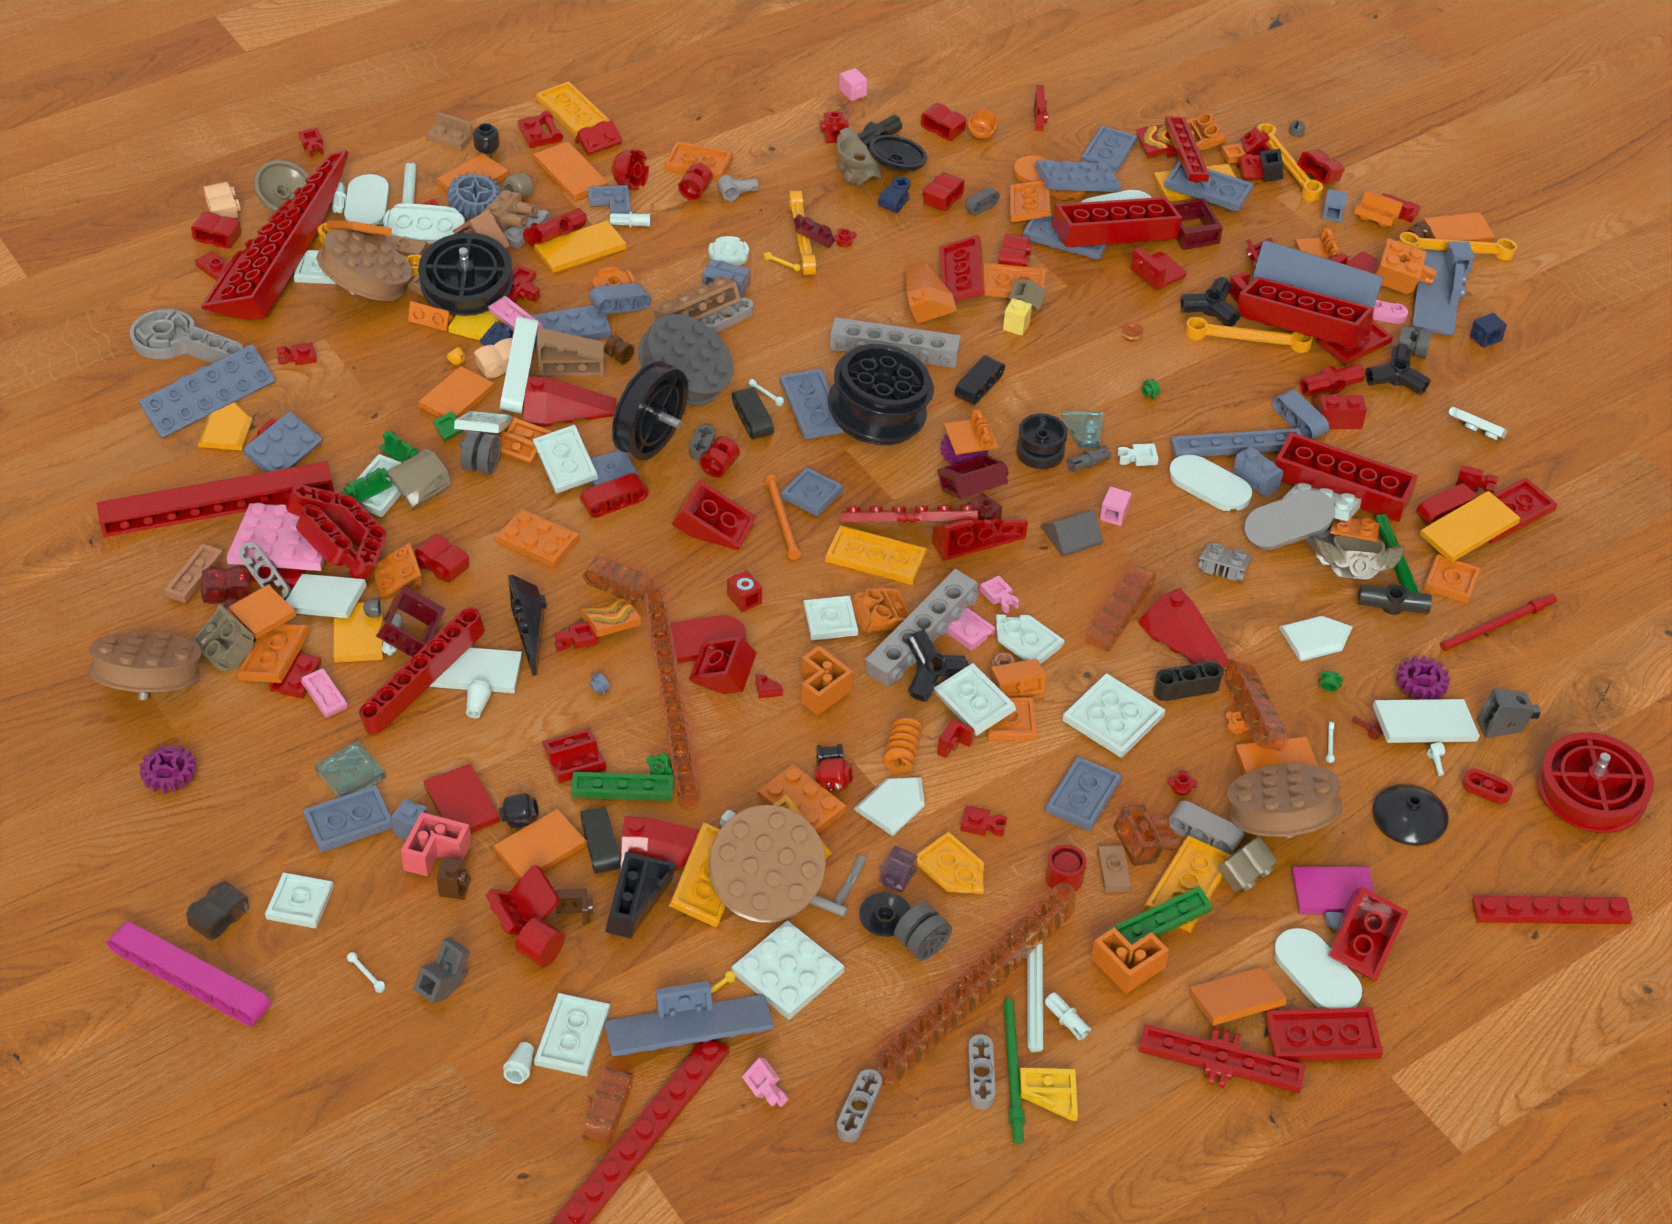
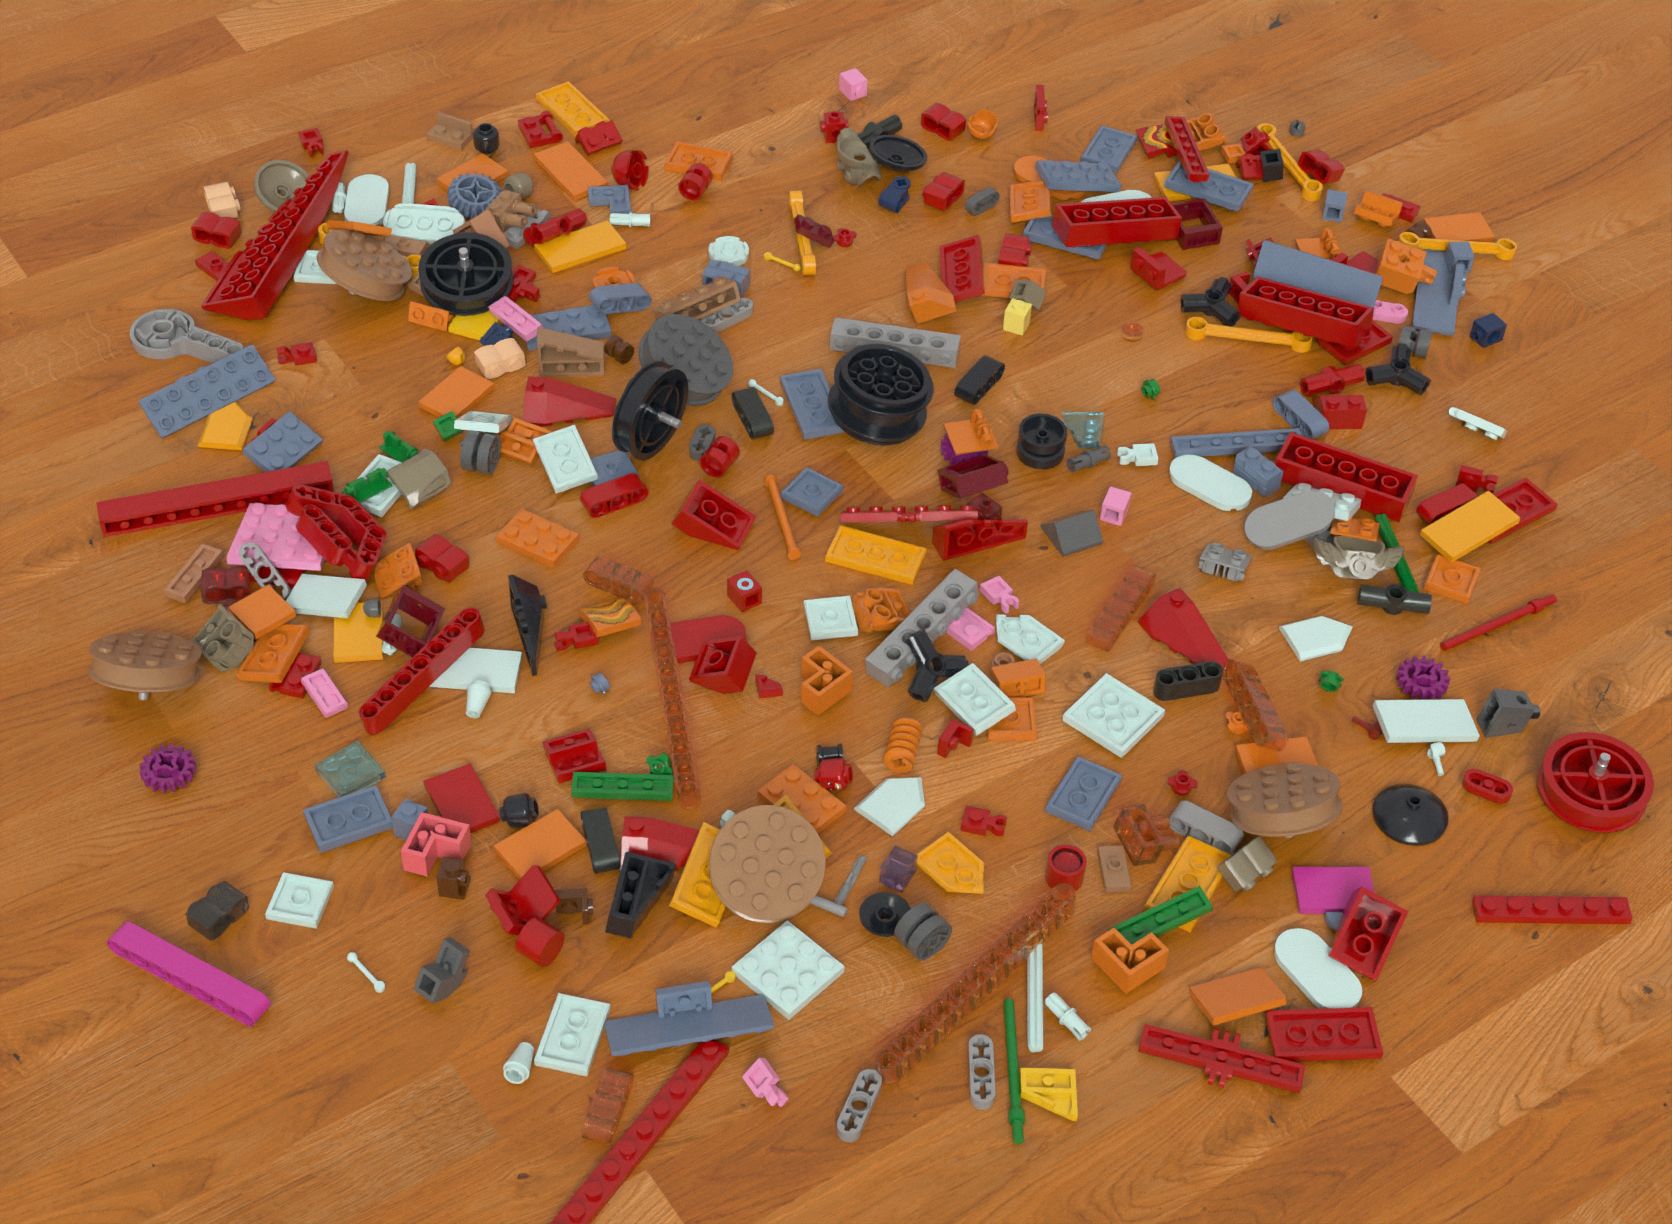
light aqua beam [499,316,538,414] -> none
light grey pin [716,175,758,201] -> none
light aqua hinge [1325,721,1335,764] -> none

